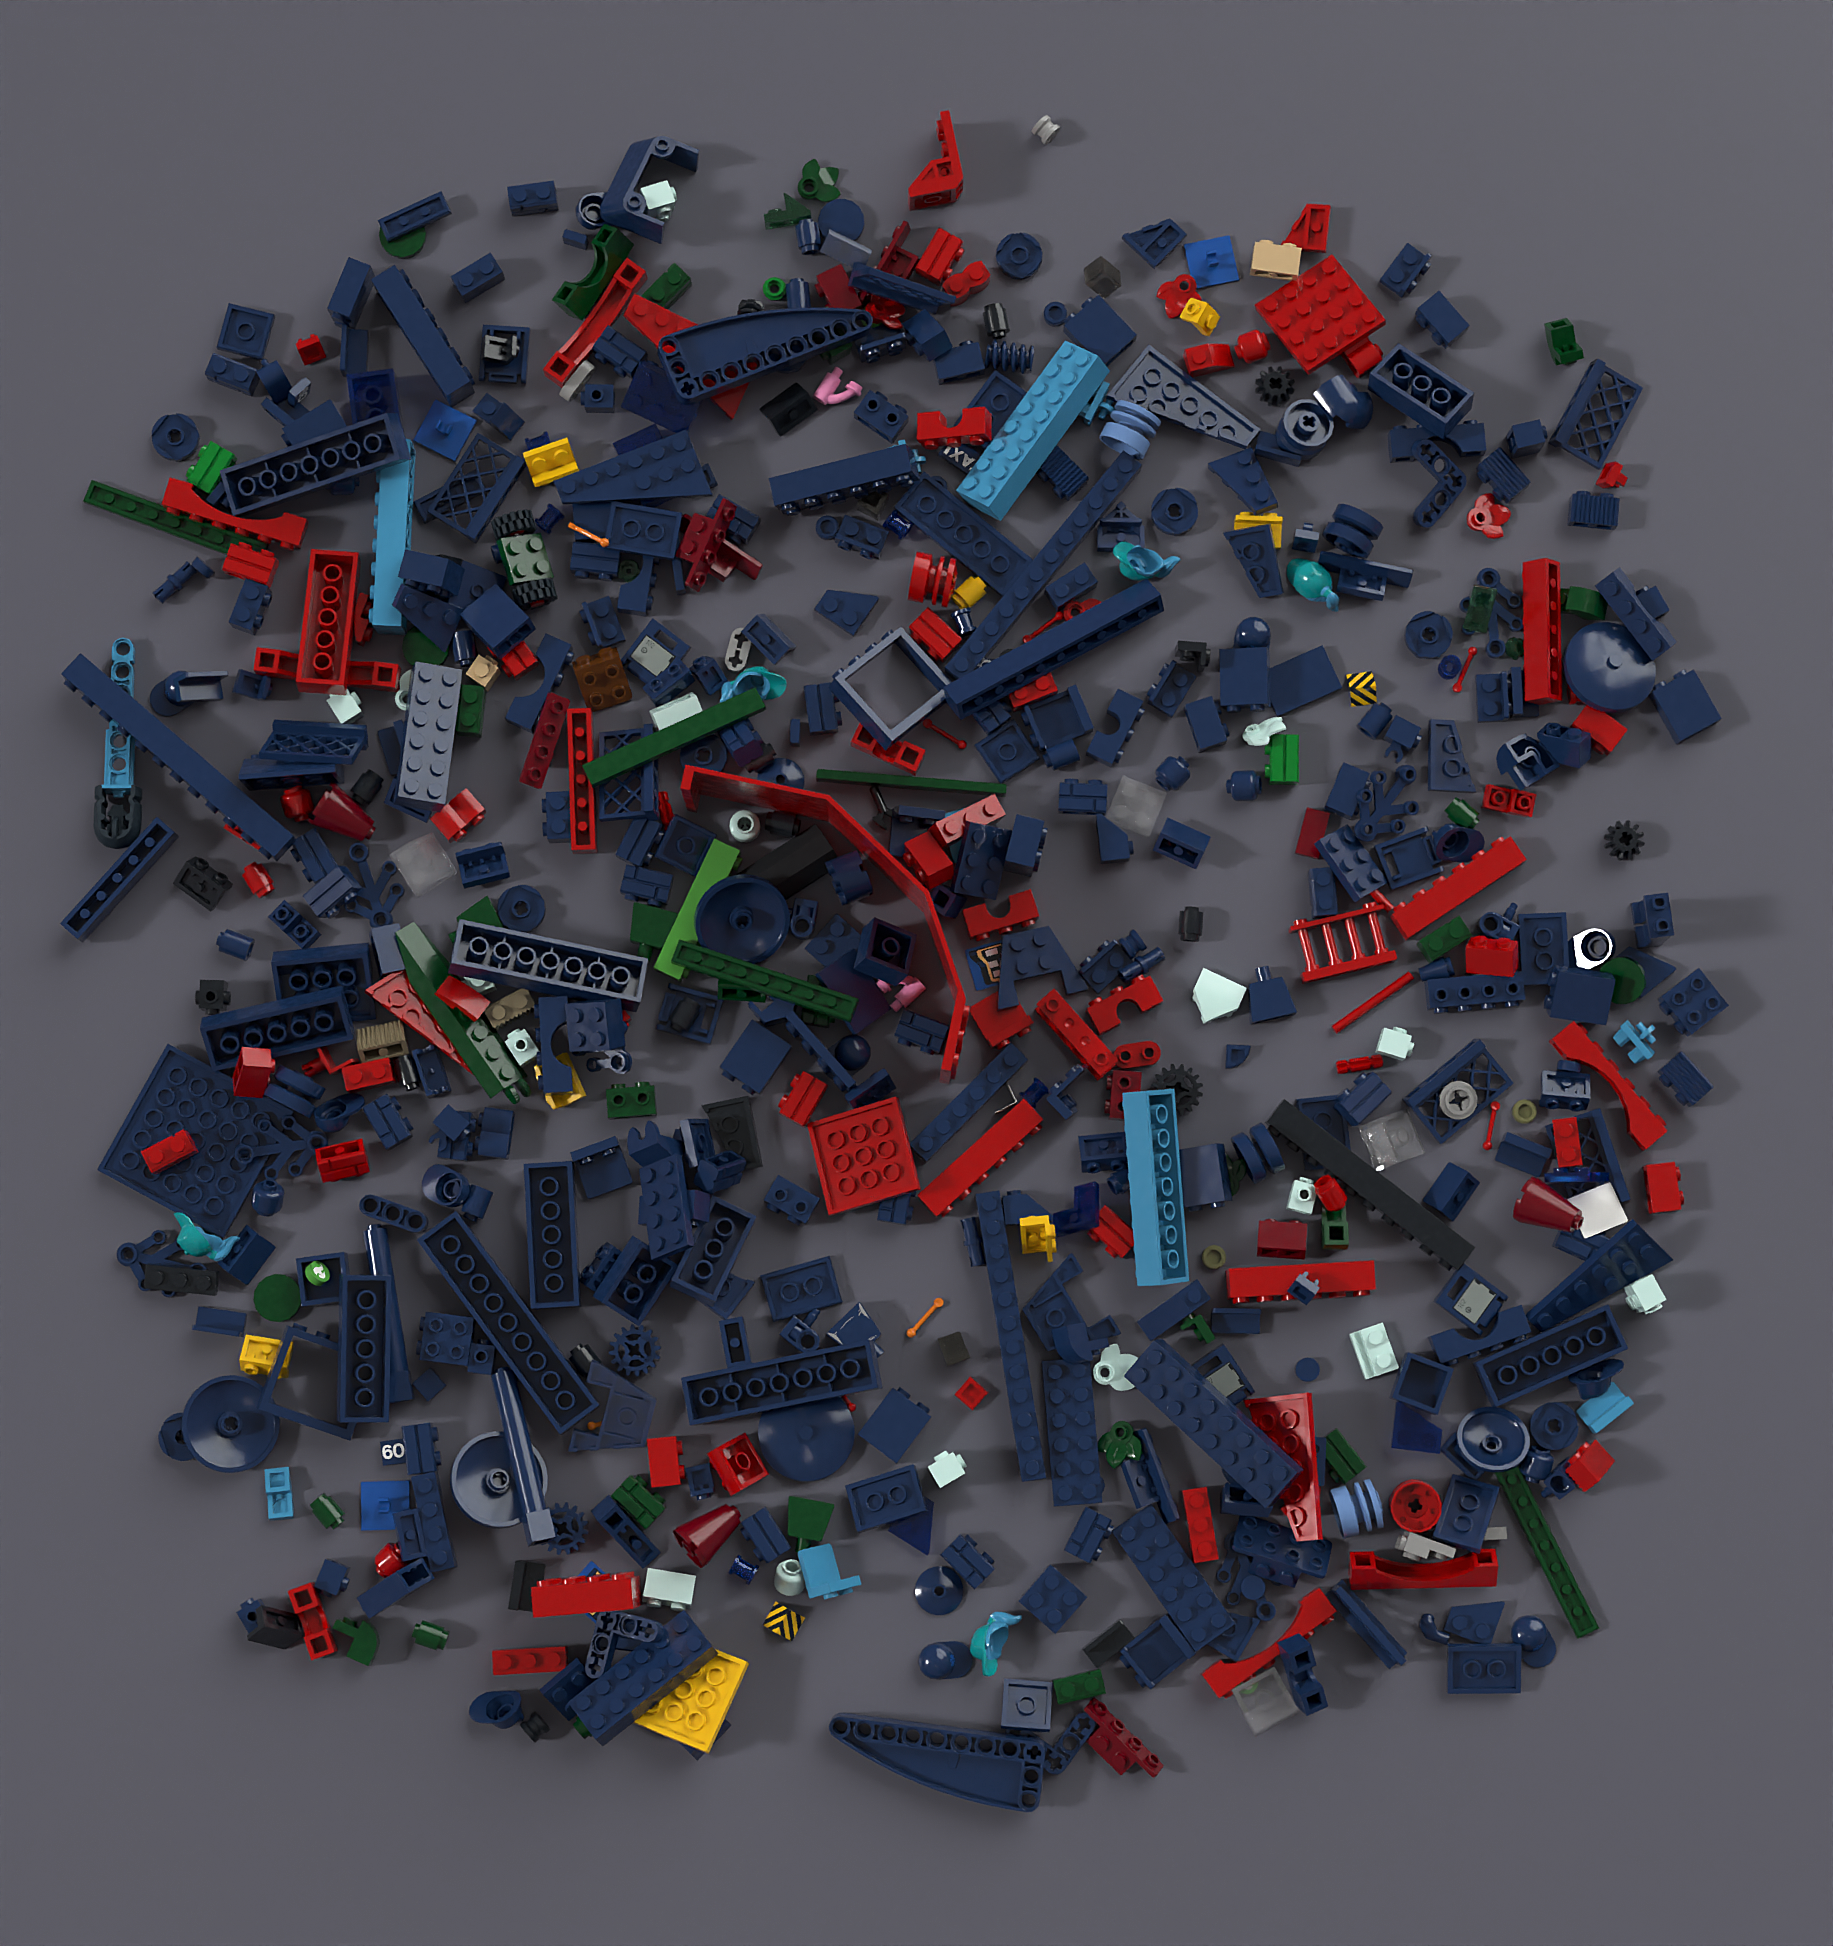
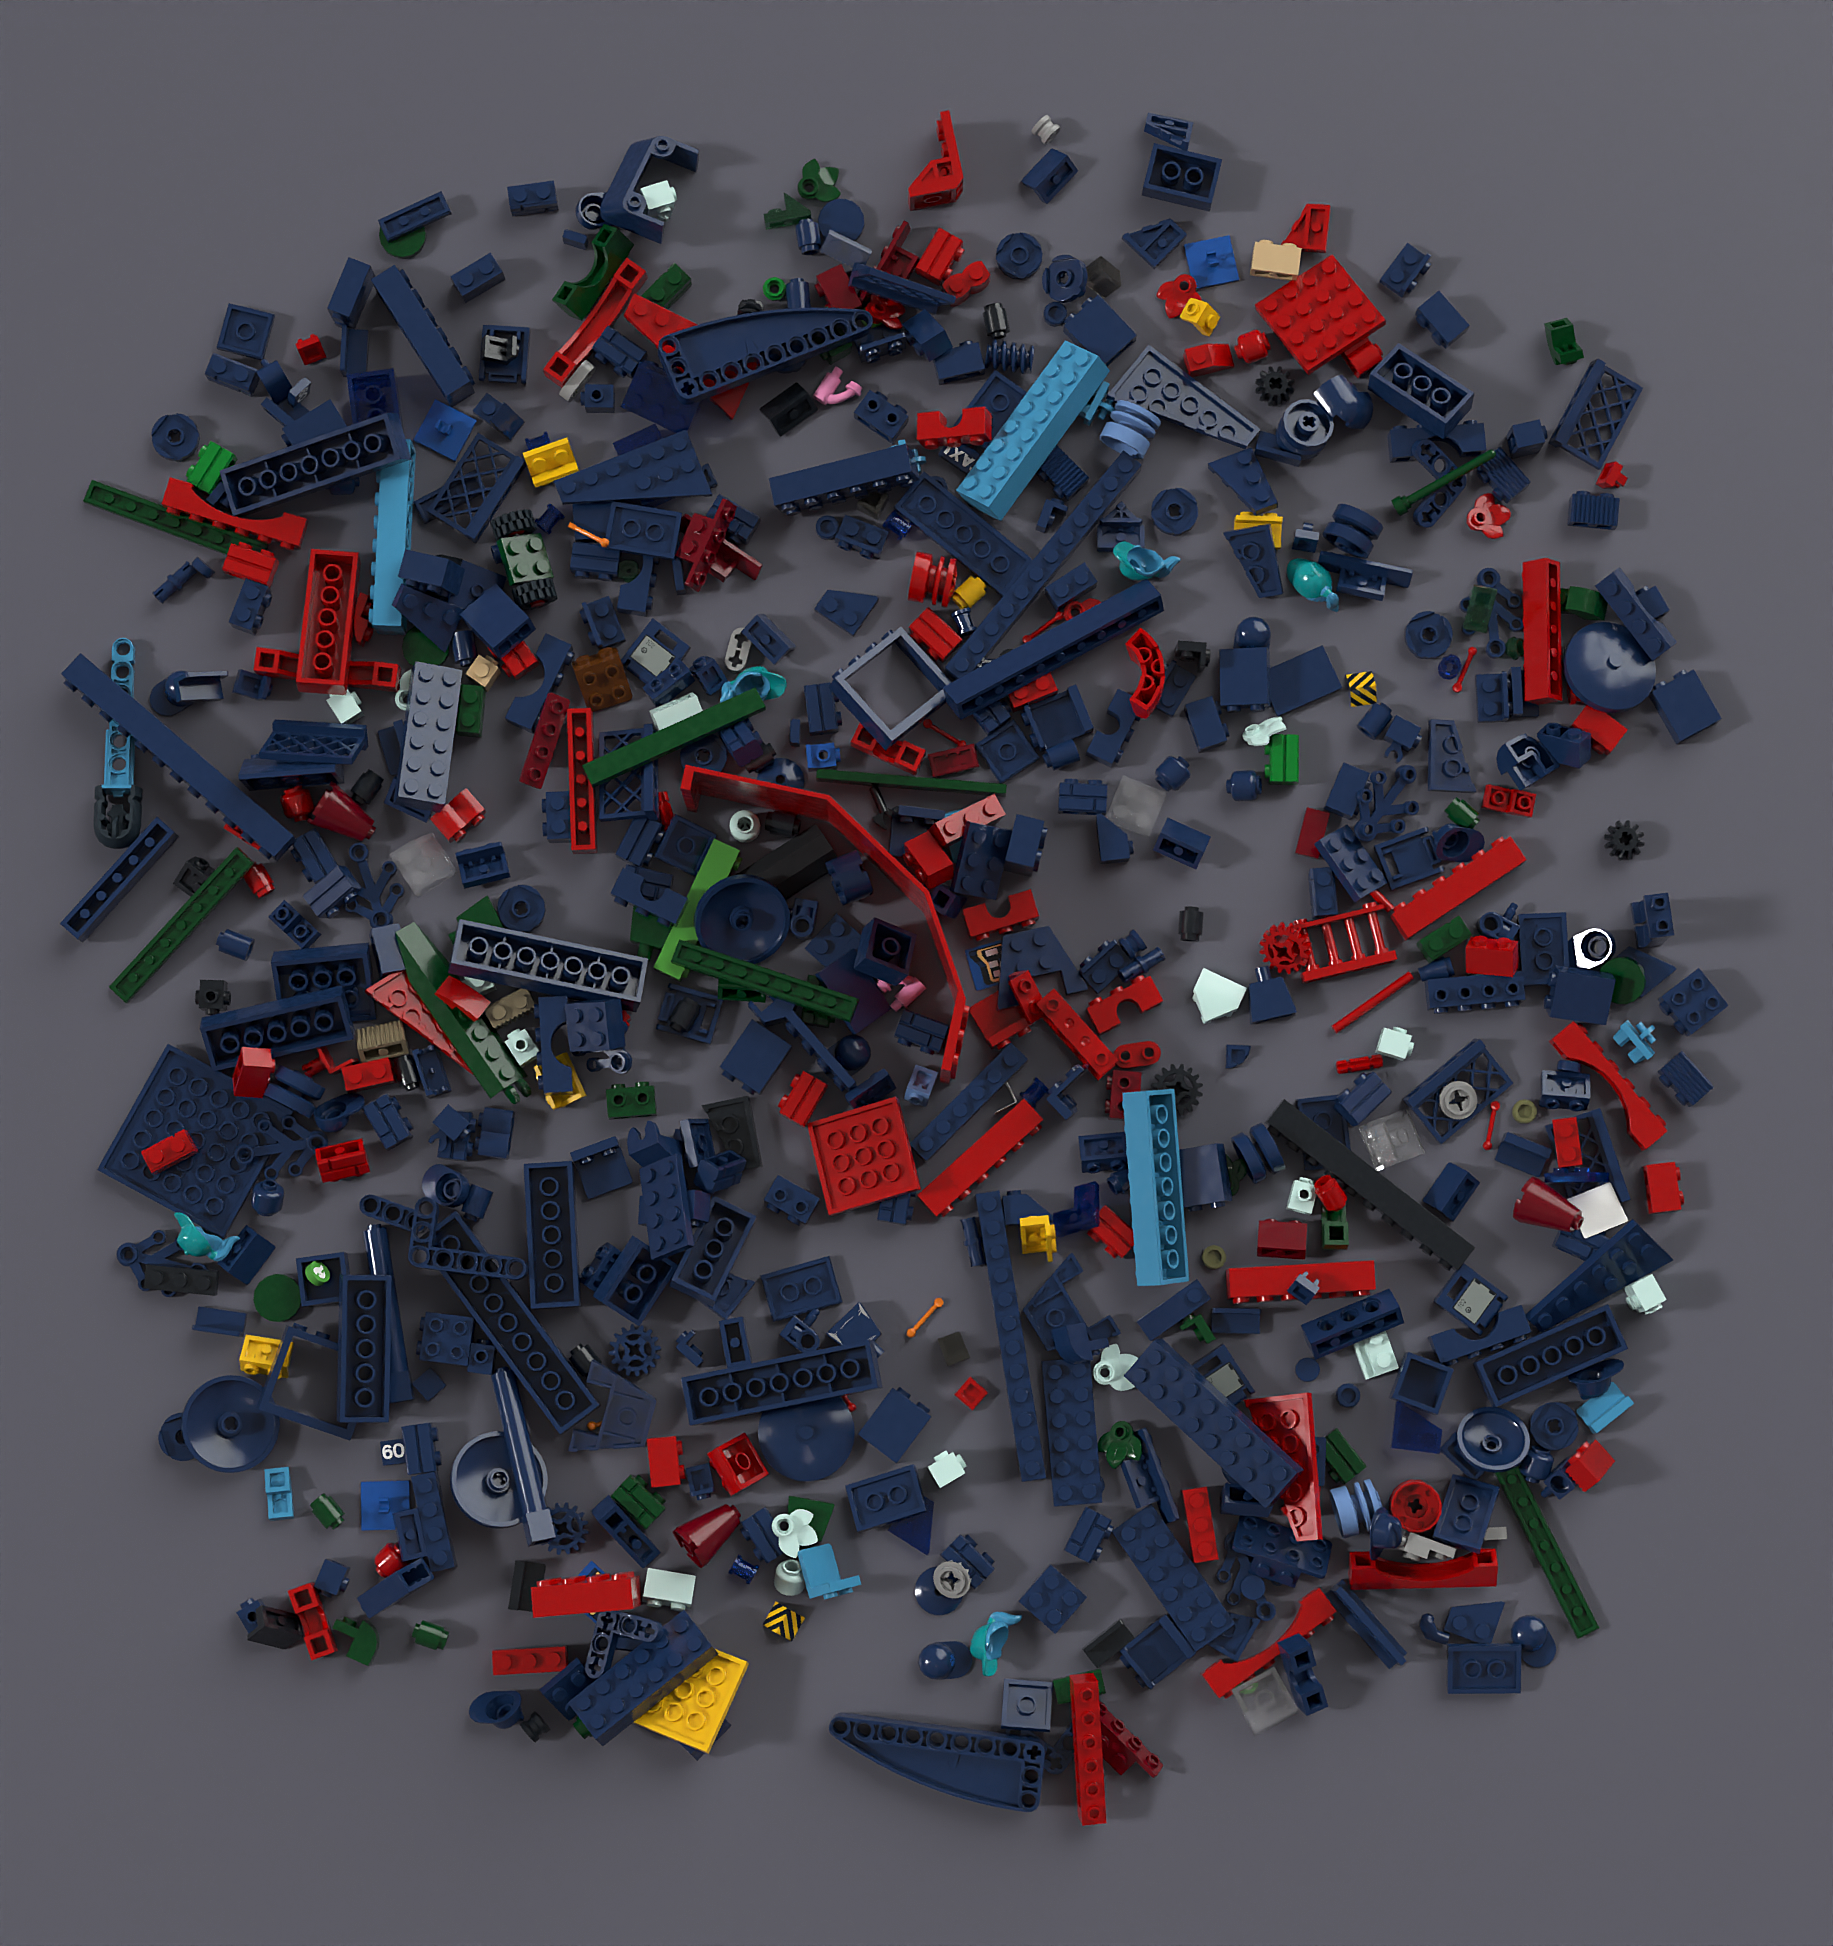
none -> dark green tile [109,847,256,1003]
none -> dark blue beam [408,1197,528,1280]
none -> dark blue arch [611,868,689,928]
none -> dark blue bracket [676,1330,704,1368]
none -> light aqua plate [772,1509,818,1558]
none -> blue brick [806,743,841,772]
none -> medium blue bracket [904,1065,938,1107]
none -> dark red plate [928,743,980,778]
none -> light grey gear [933,1560,972,1598]
none -> red bracket [1008,970,1045,1023]
none -> dark blue panel [1021,148,1078,204]
none -> dark blue bracket [1036,498,1068,533]
none -> dark blue plate [1042,255,1088,303]
none -> red brick [1069,1673,1107,1826]
none -> red brick [1125,627,1165,719]
none -> dark blue brick [1141,143,1222,212]
none -> dark blue wing [1144,113,1194,151]
none -> red gear [1259,922,1312,974]
none -> dark blue brick [1301,1289,1404,1360]
none -> dark blue tile [1335,1383,1360,1408]
none -> dark blue piece [1370,1507,1402,1560]
none -> dark green piece [1391,450,1496,516]

